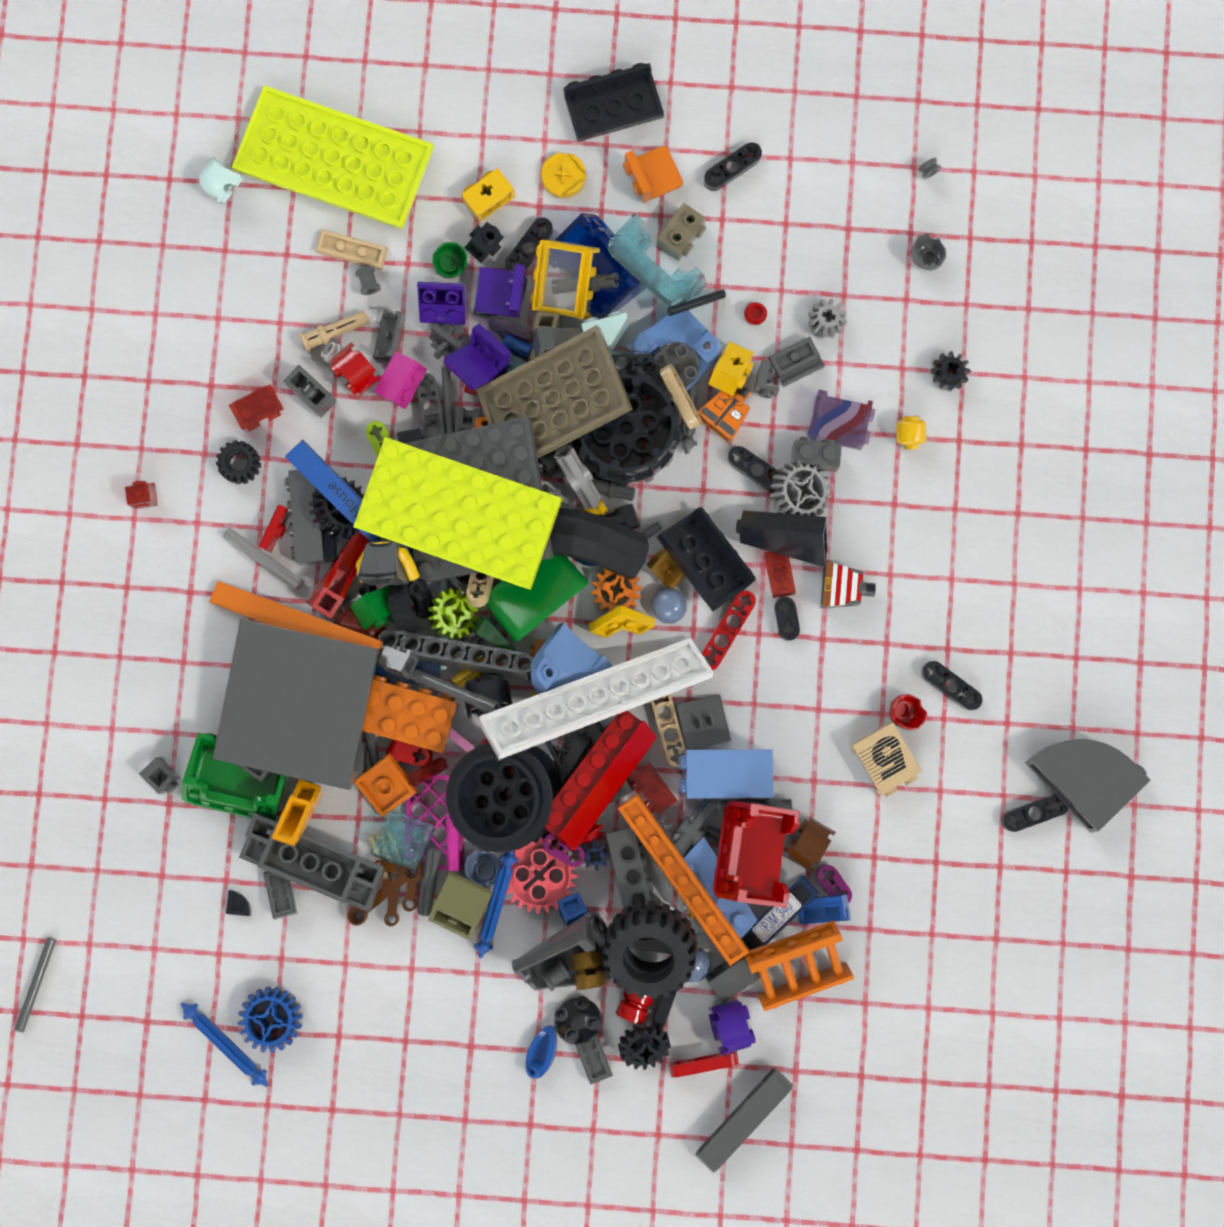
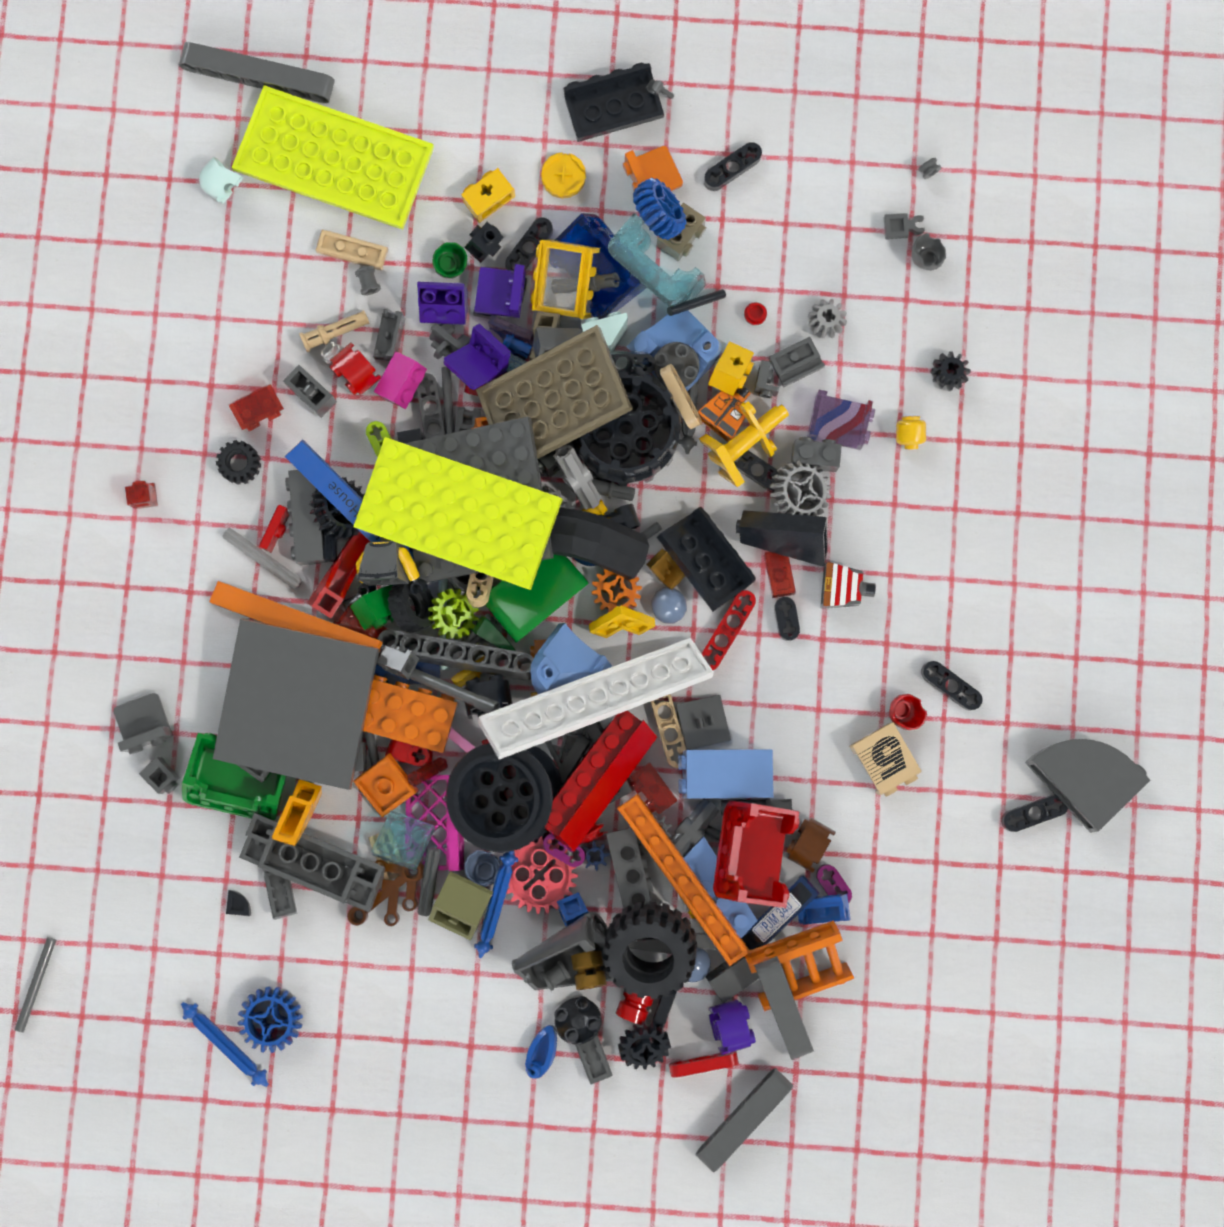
none -> dark grey bracket [114,693,173,755]
none -> dark grey beam [178,42,335,103]
none -> blue gear [633,177,687,240]
none -> dark grey hand [646,79,674,99]
none -> yellow piece [699,401,789,487]
none -> dark grey beam [754,956,814,1060]
none -> dark grey plate [883,213,925,240]

